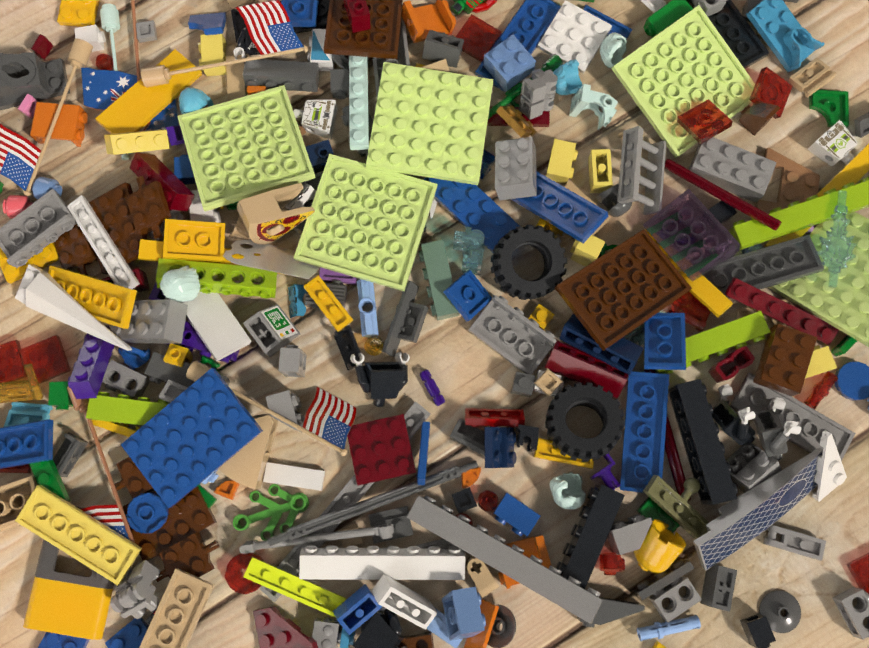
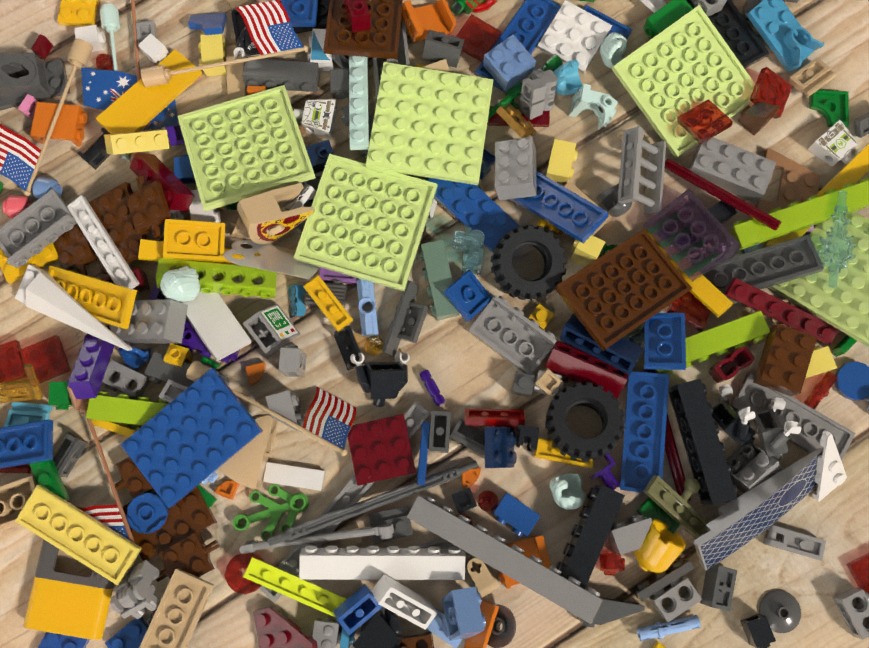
medium azure hair [179,87,214,114] -> none
light yellow brick [588,149,613,193] -> none
none -> black hinge [77,128,111,170]
none -> white brick [138,33,170,65]
none -> orange tile [246,362,266,386]
none -> dark grey brick [429,411,451,453]

